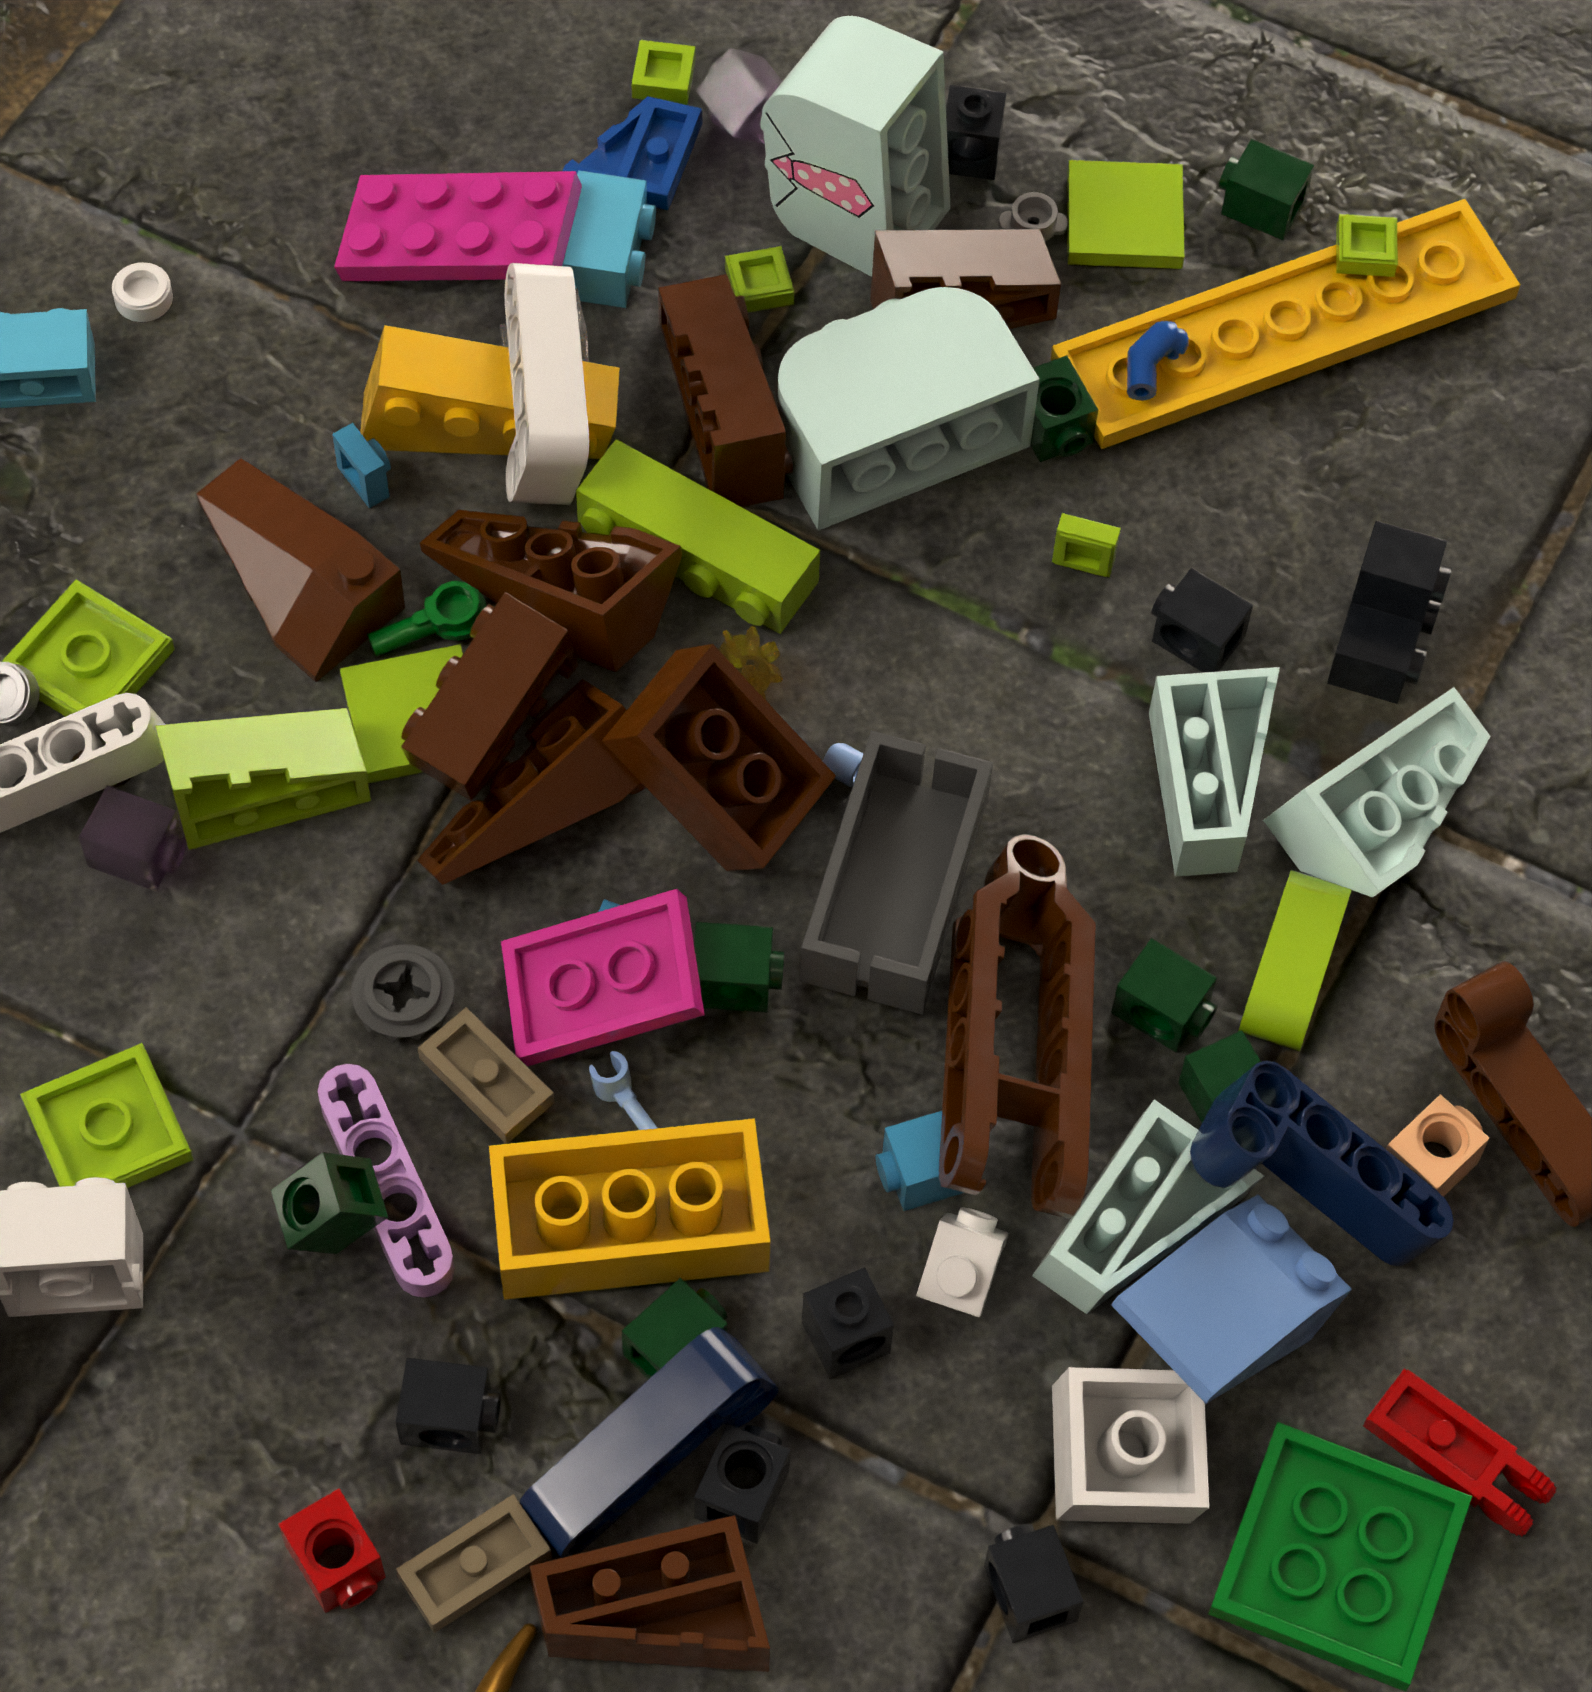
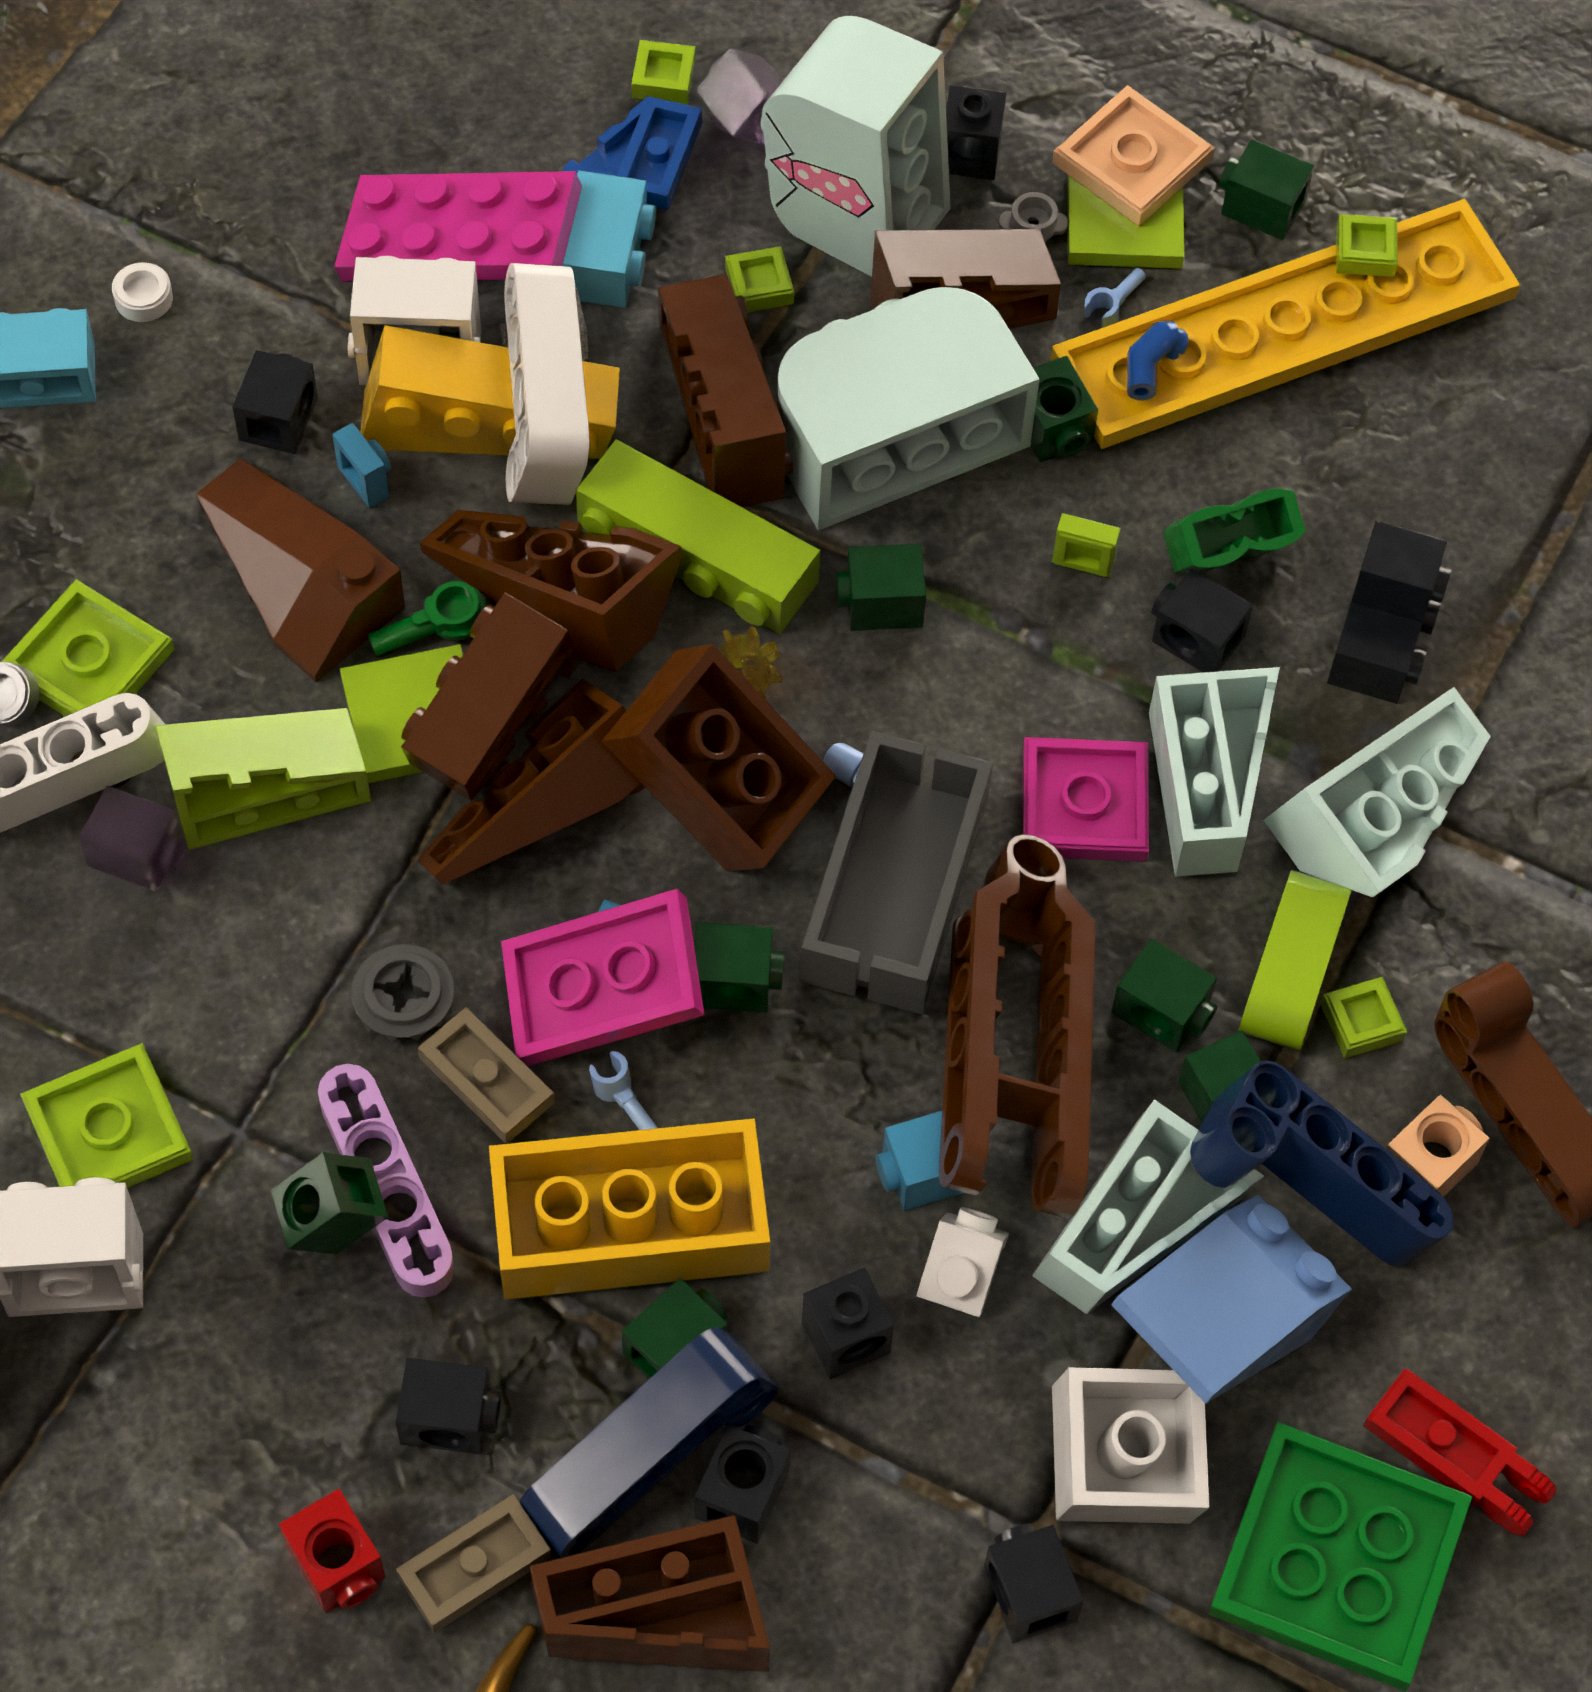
none -> black brick [232,350,318,454]
none -> white brick [348,256,482,385]
none -> dark green brick [836,544,926,631]
none -> dark pink tile [1022,737,1149,862]
none -> light nougat tile [1052,85,1215,226]
none -> light blue hand [1085,268,1146,328]
none -> green brick [1162,488,1306,575]
none -> lime tile [1320,977,1407,1059]

